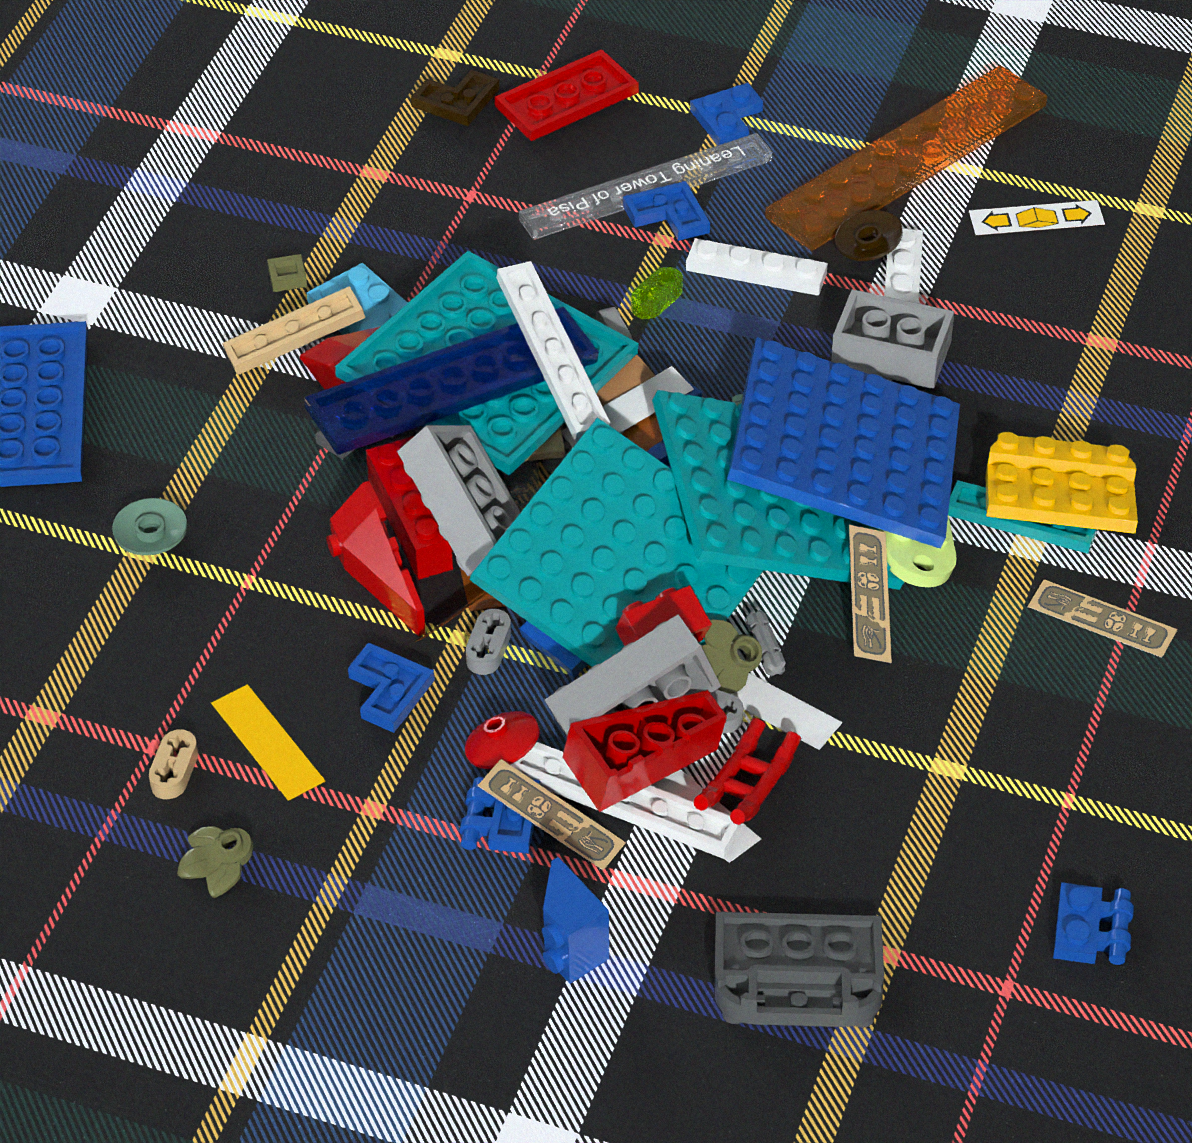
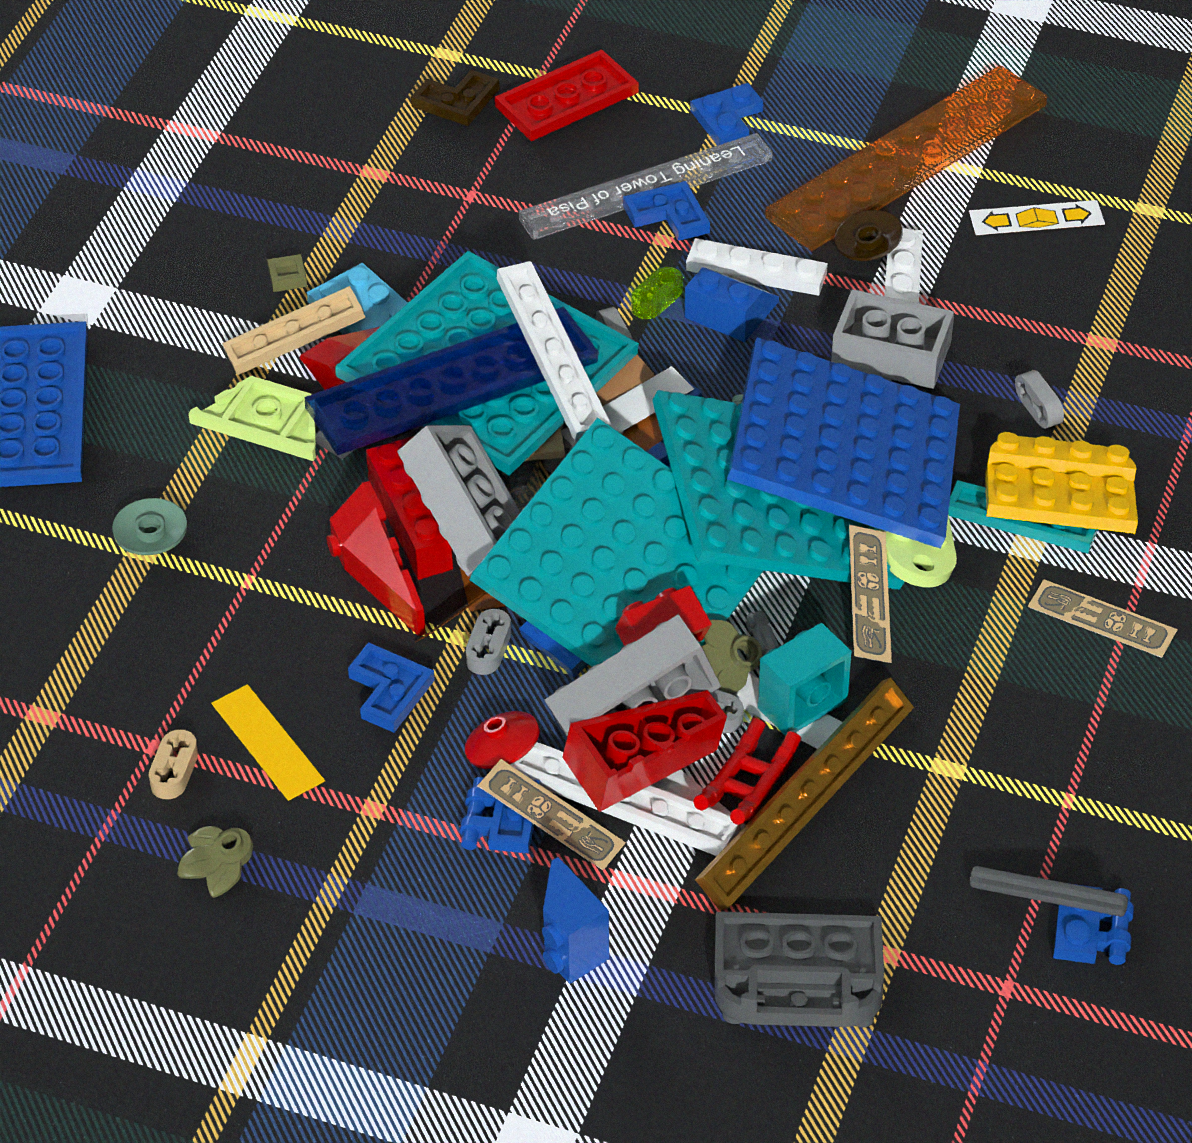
none -> yellowish green wing [189,376,316,461]
none -> blue slope [685,267,779,342]
none -> pearl gold plate [695,678,914,910]
none -> teal brick [758,622,852,736]
none -> dark grey axle [970,866,1128,917]
none -> light grey beam [1015,370,1064,429]

